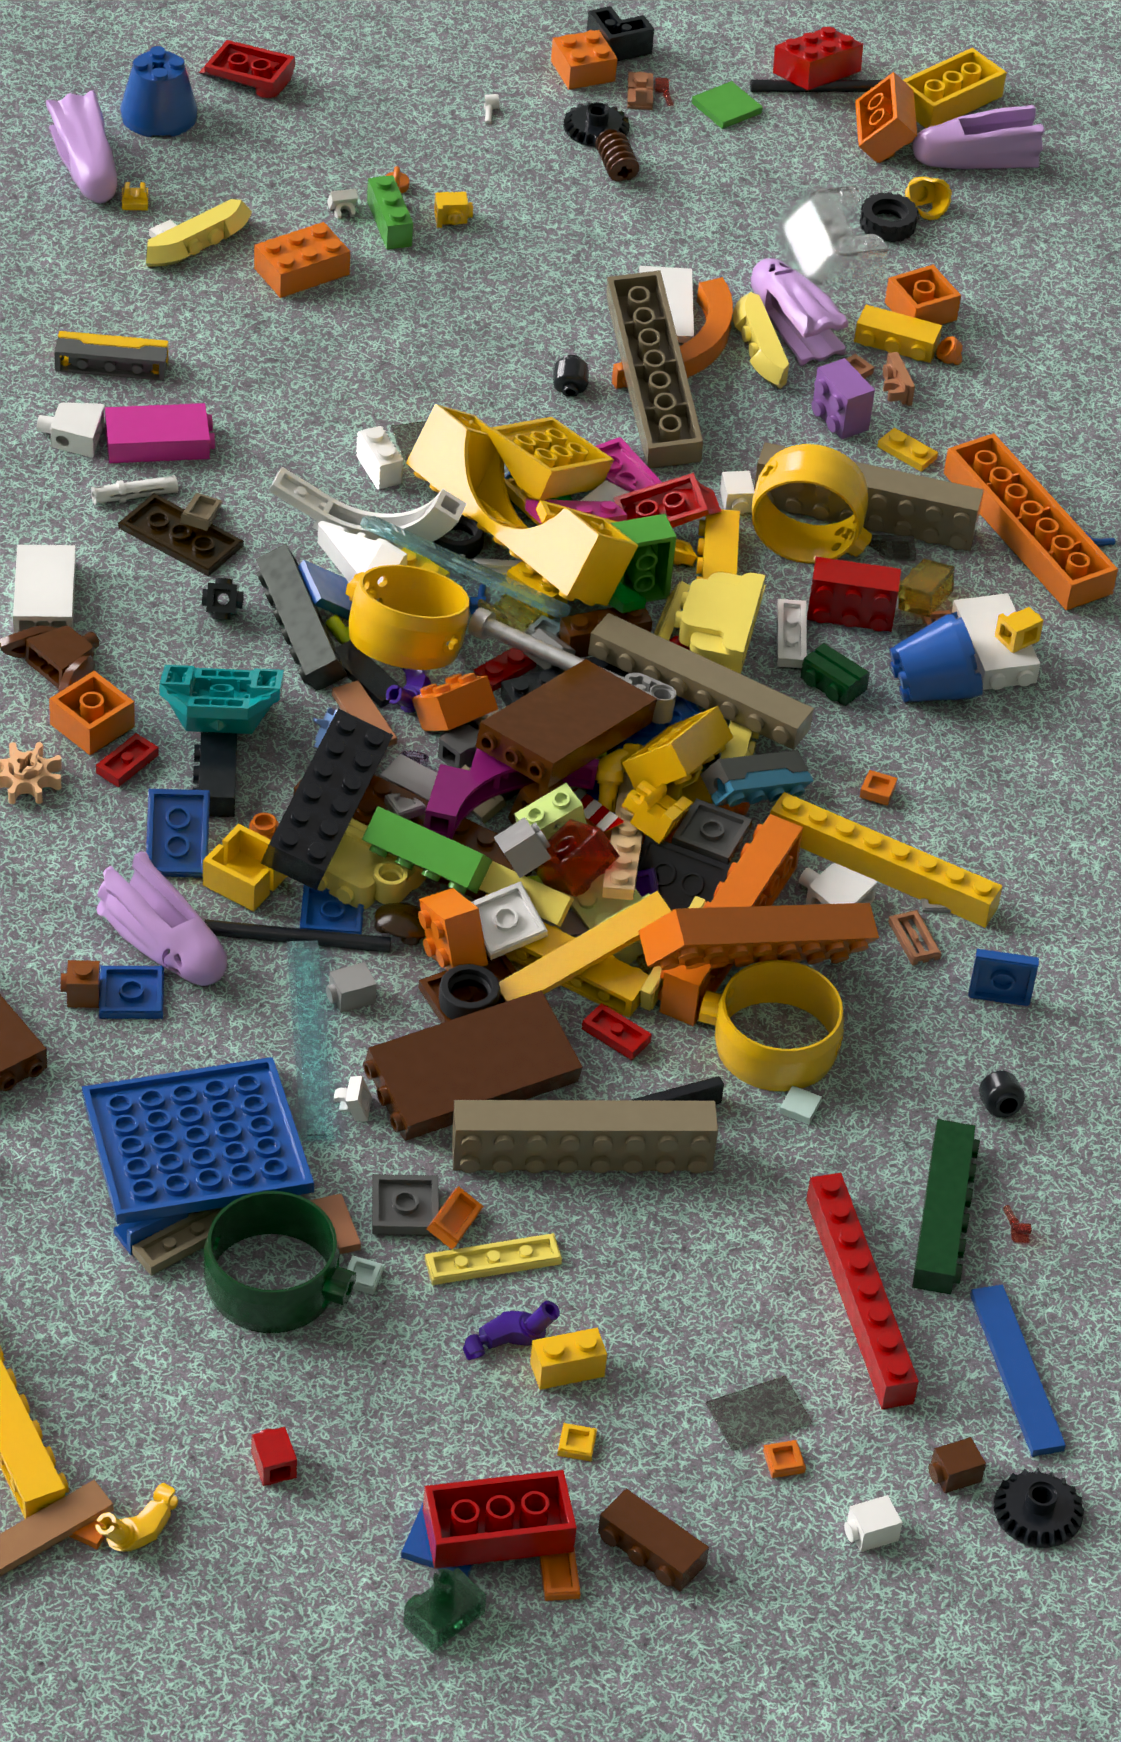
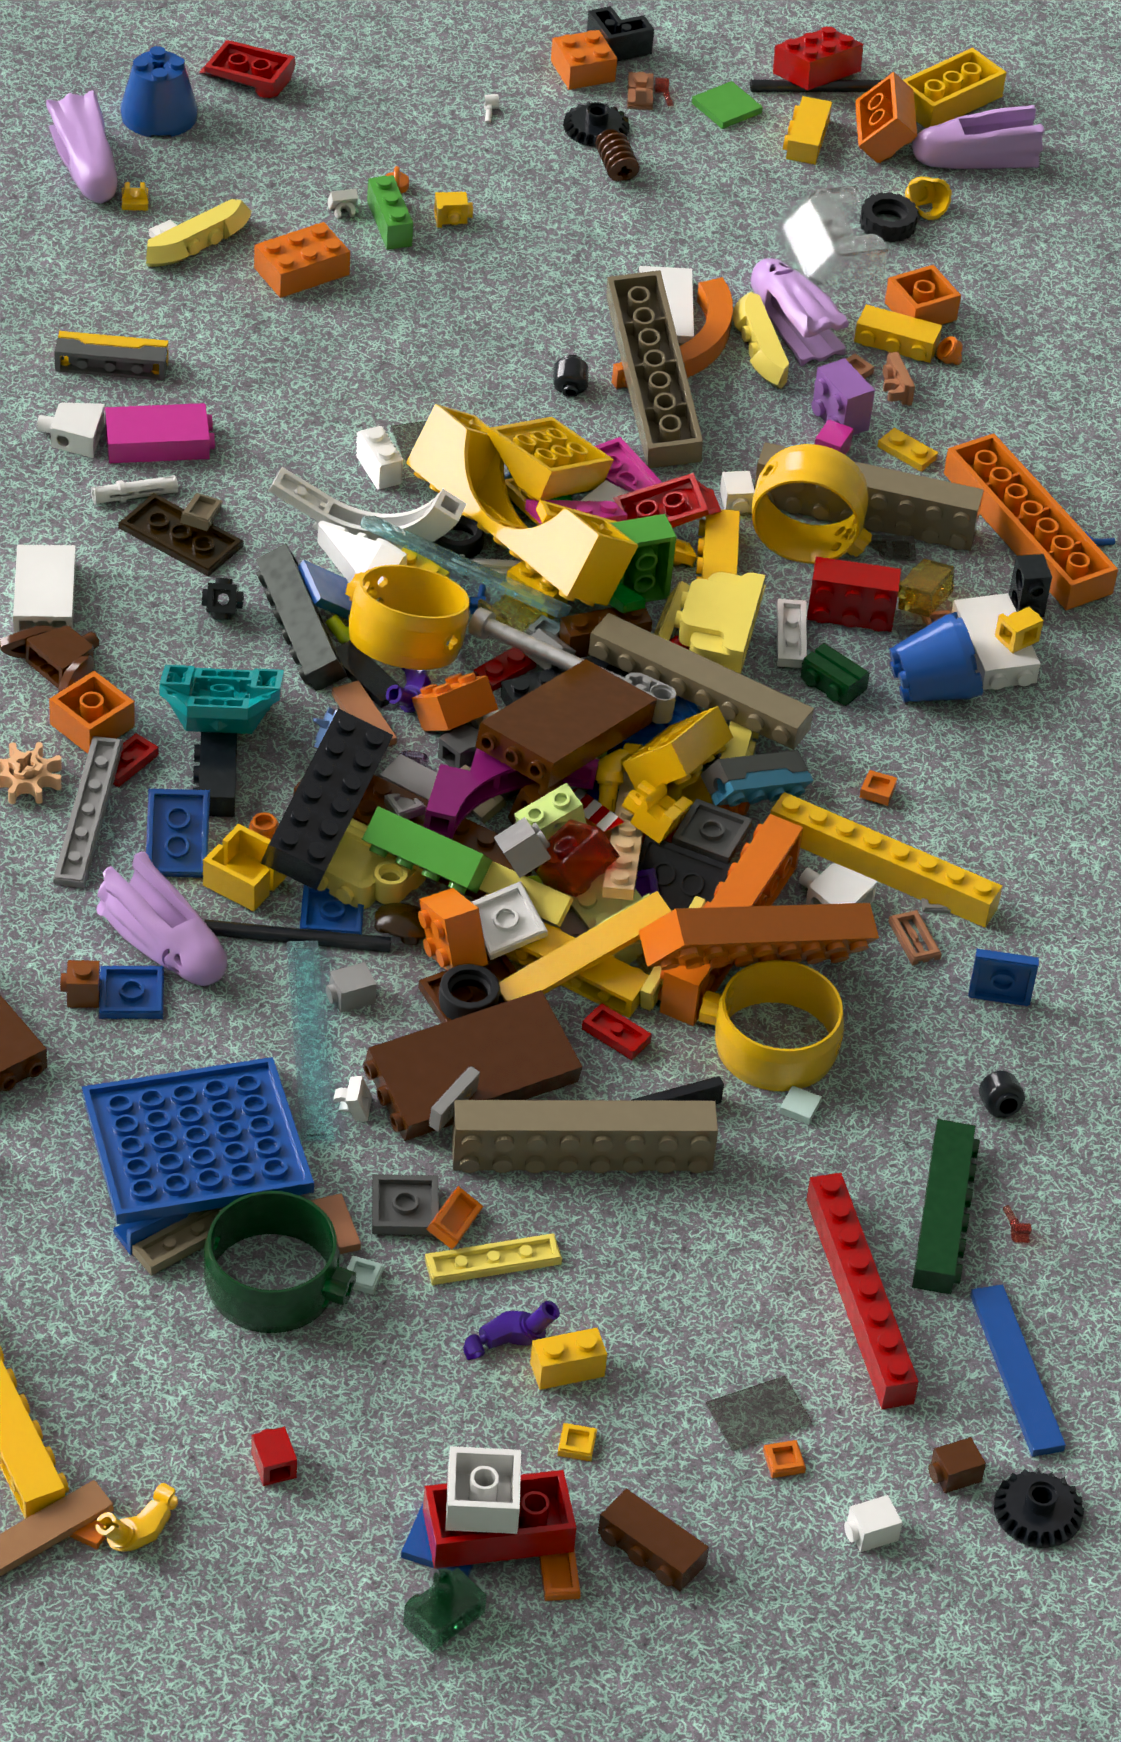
none -> light grey tile [53,736,124,889]
none -> light grey tile [429,1066,480,1132]
none -> white brick [446,1446,521,1534]
none -> yellow brick [783,96,832,165]
none -> dark pink brick [815,419,853,455]
none -> black brick [1009,554,1052,617]

